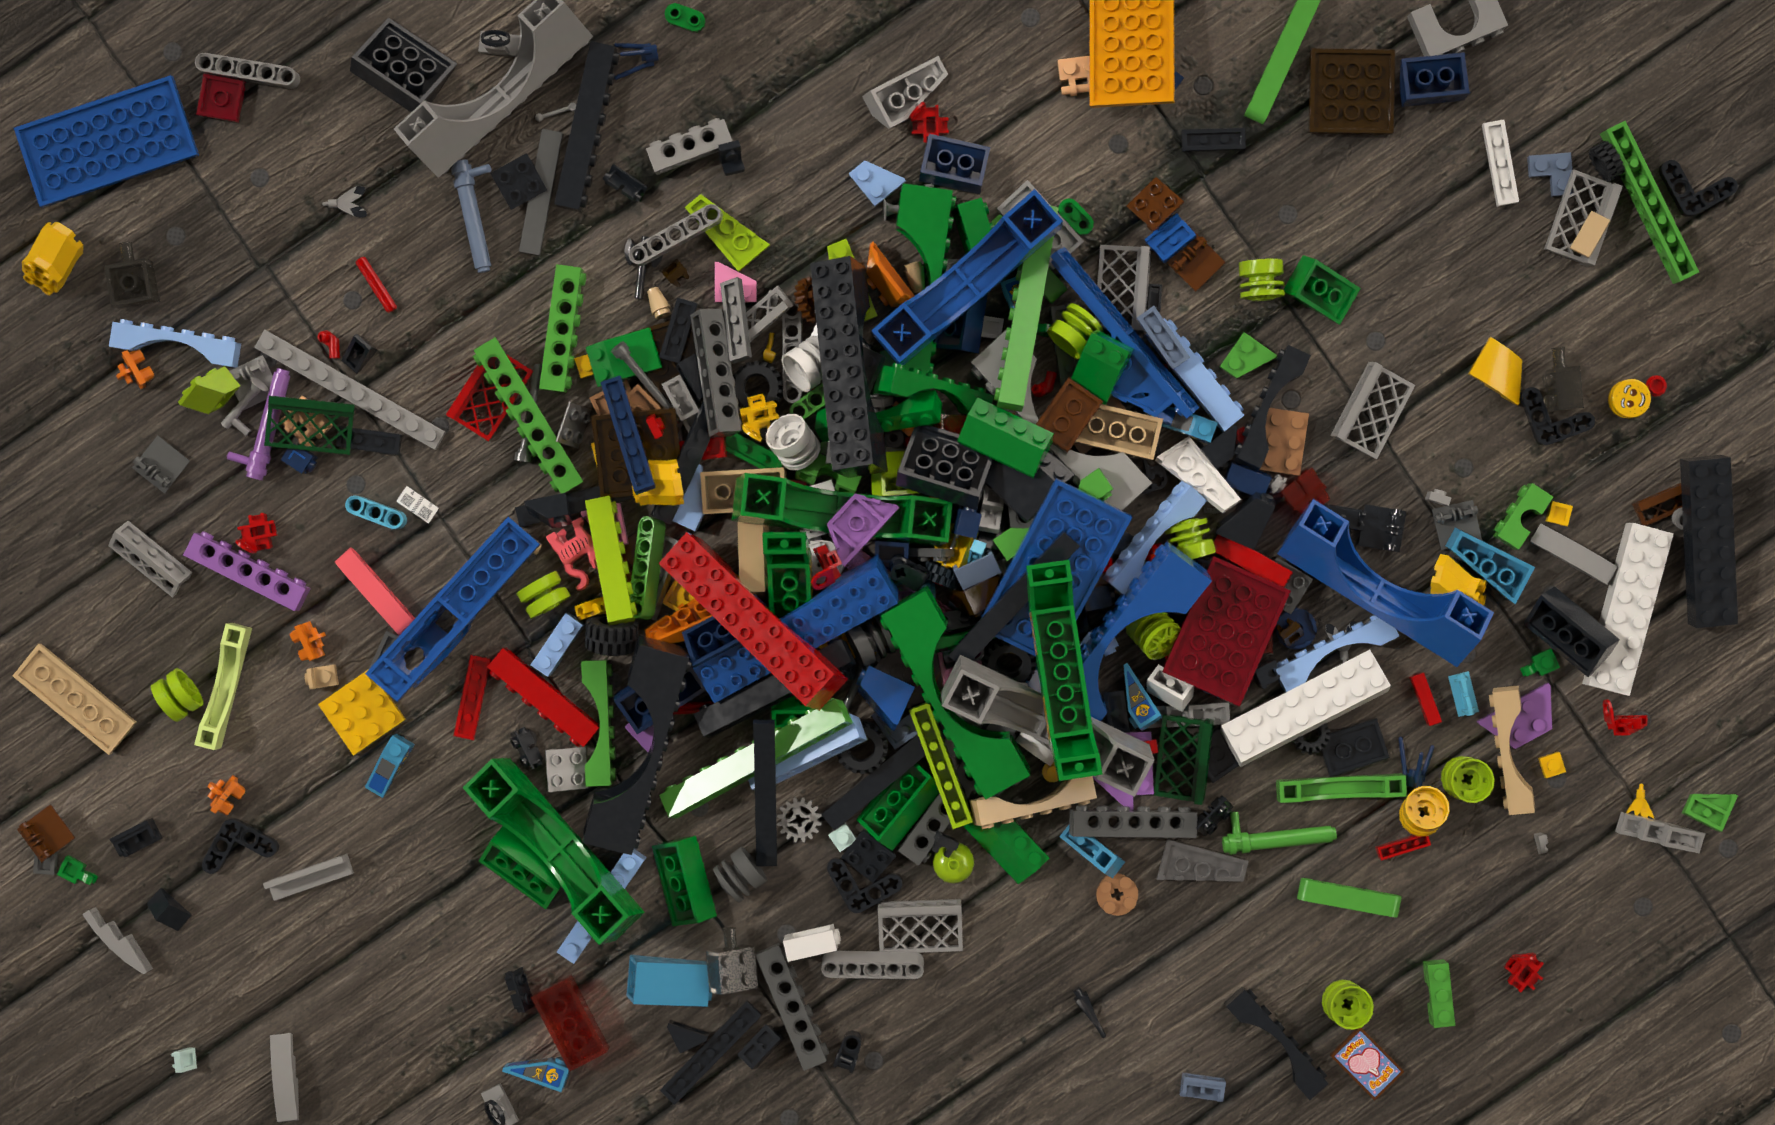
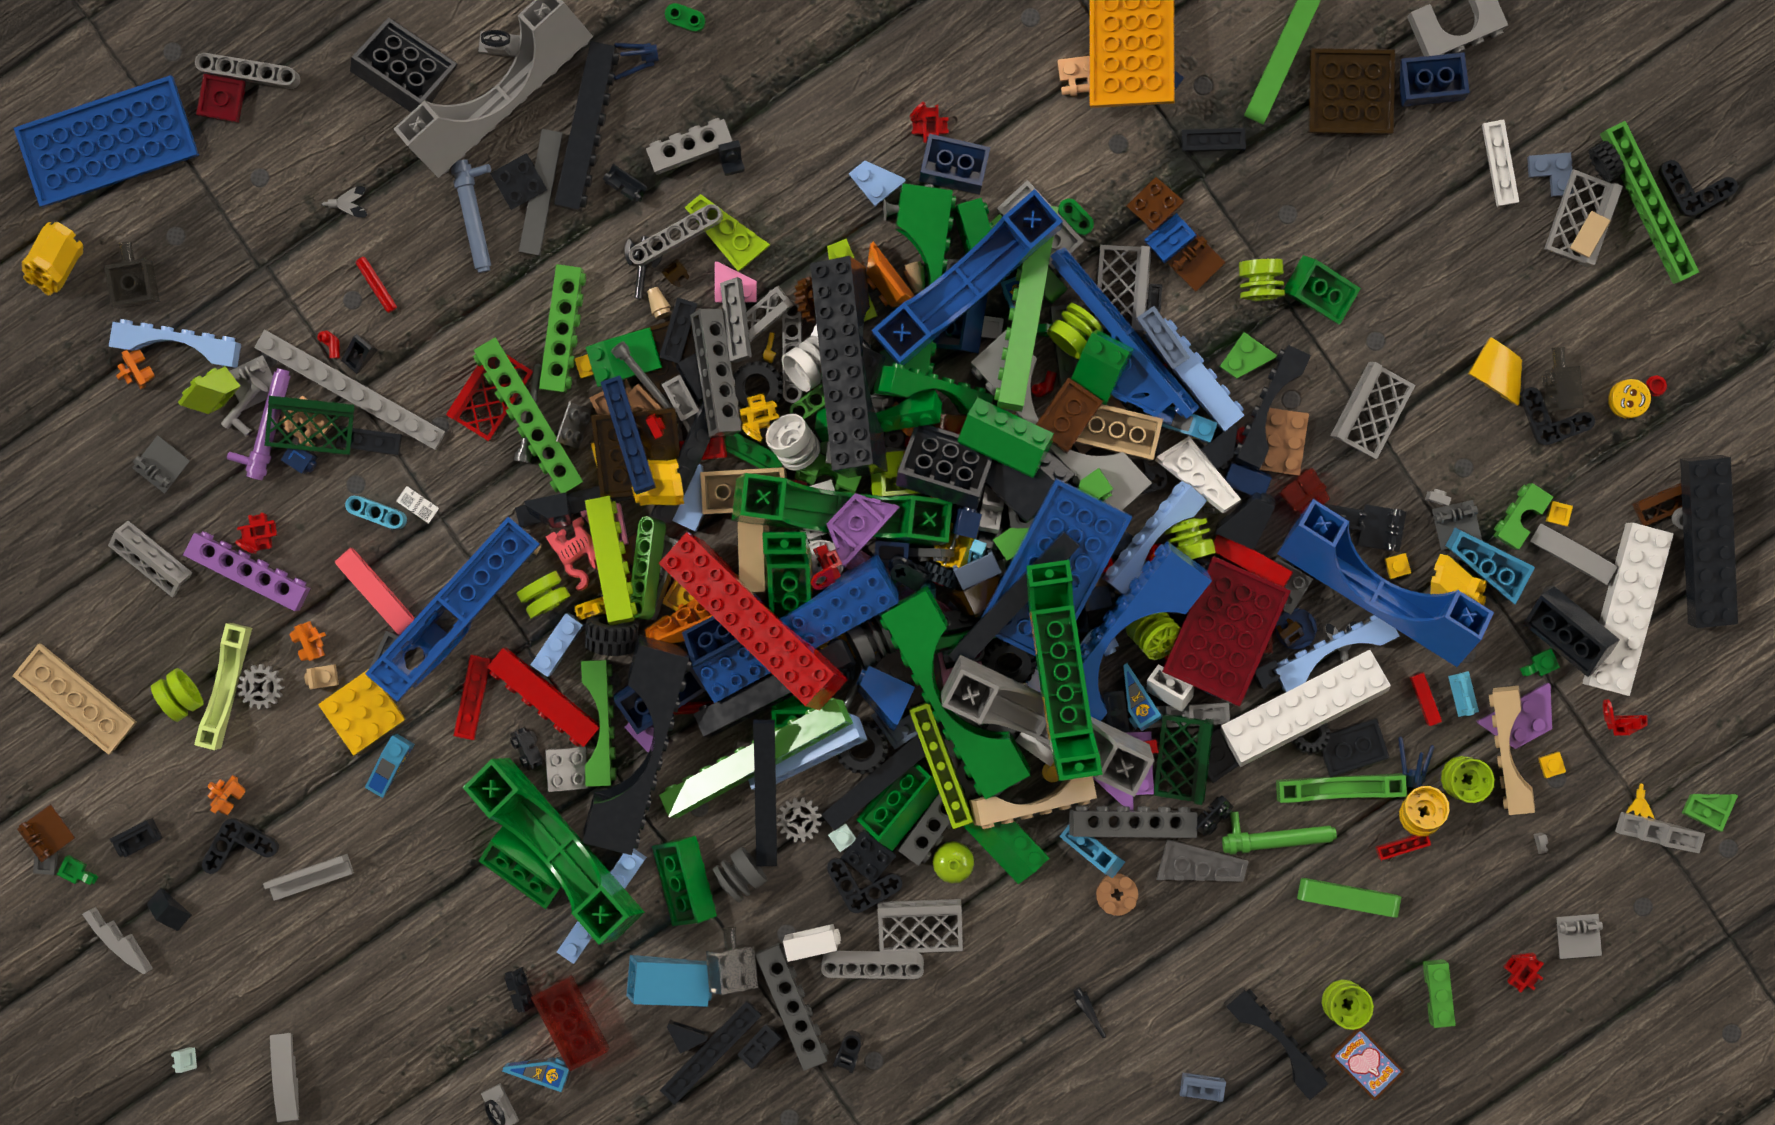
light grey hinge [535,103,576,122] -> none
light grey wedge [862,56,948,129] -> none
black tile [932,831,960,858] -> none
light grey plate [1268,474,1287,494] -> none
none -> light grey gear [237,664,285,709]
none -> yellow plate [1384,553,1411,579]
none -> light grey hinge [1556,914,1603,959]

